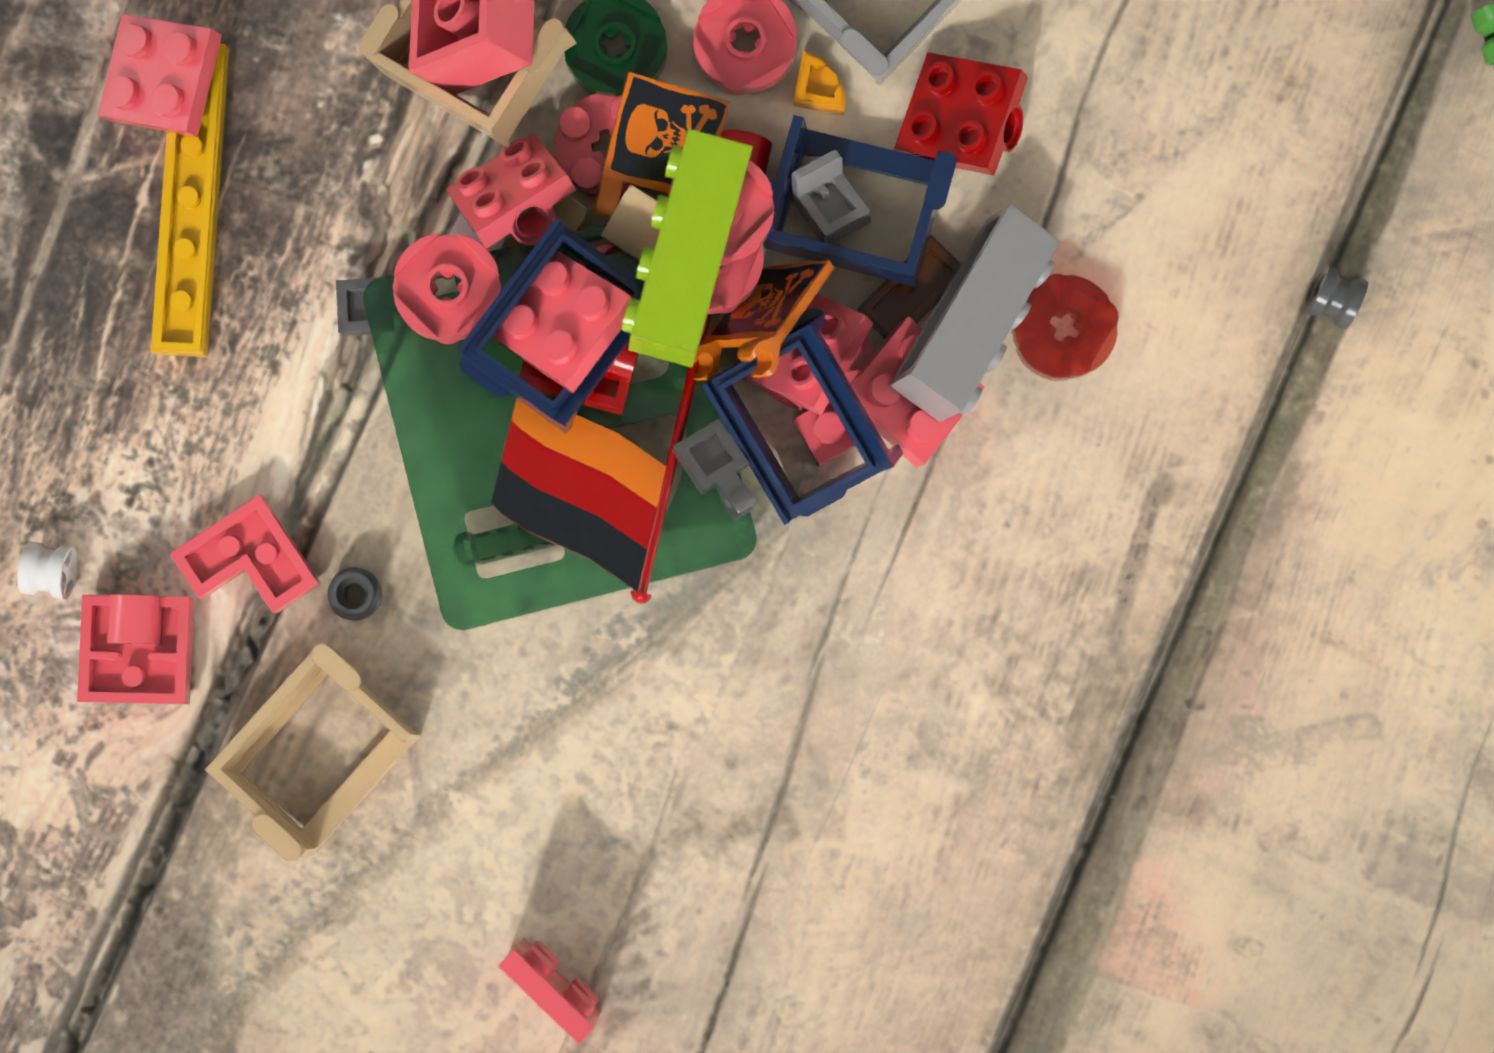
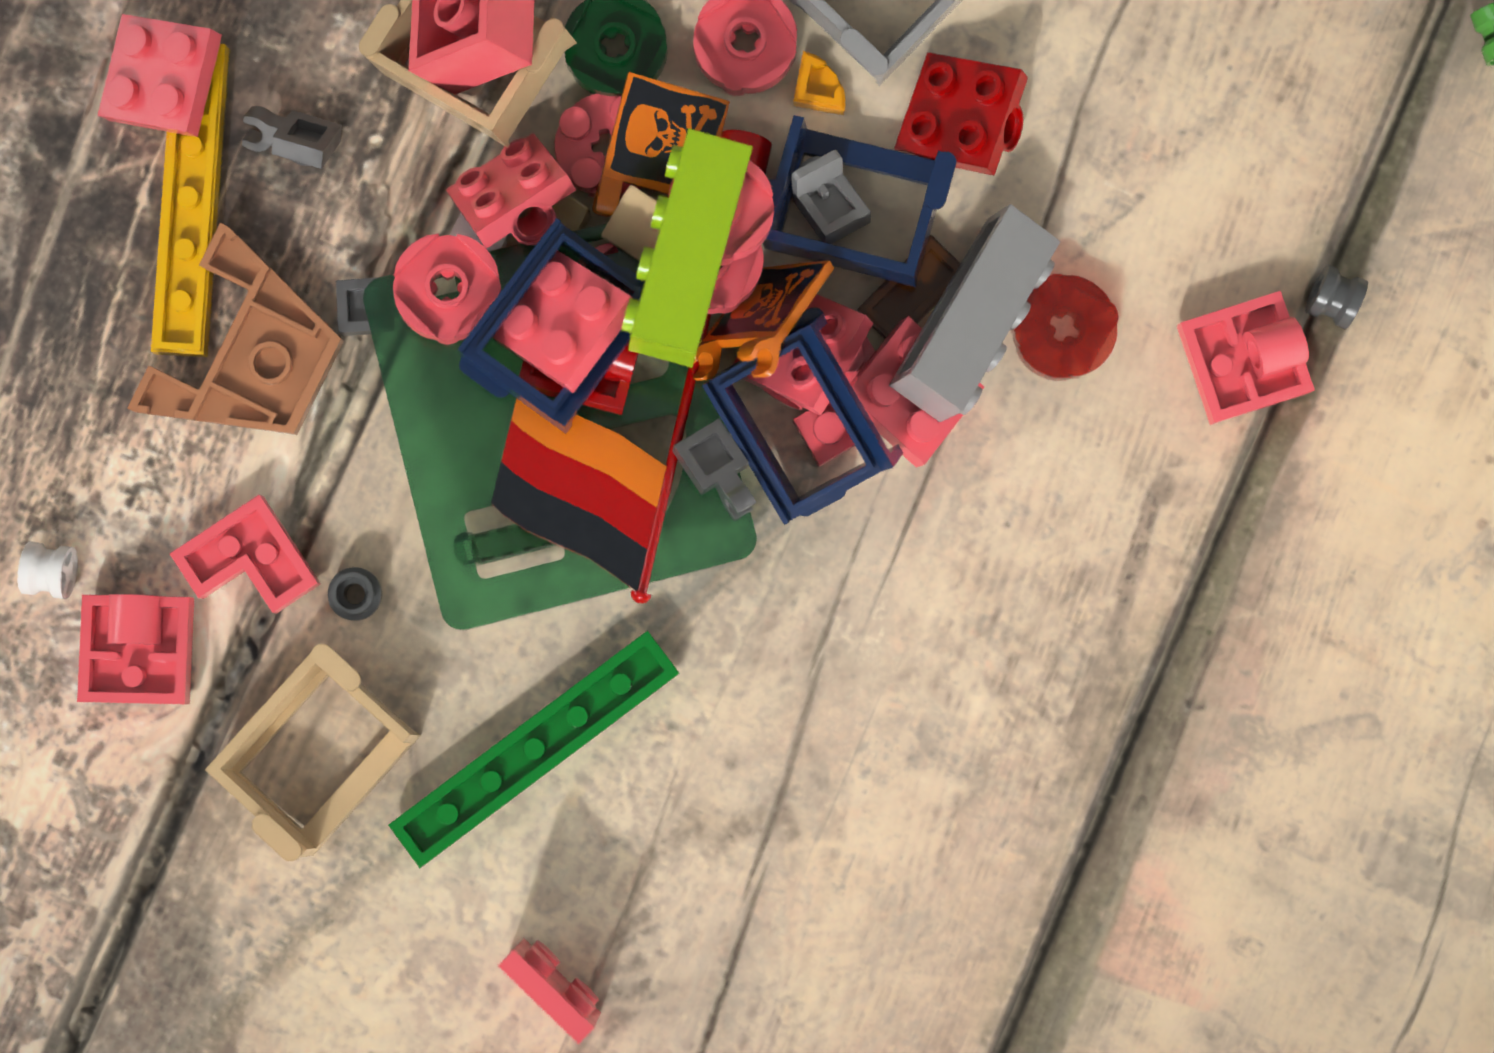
none -> nougat wing [127,223,344,435]
none -> flat silver plate [242,106,342,169]
none -> green plate [388,630,680,868]
none -> coral plate [1177,290,1315,425]

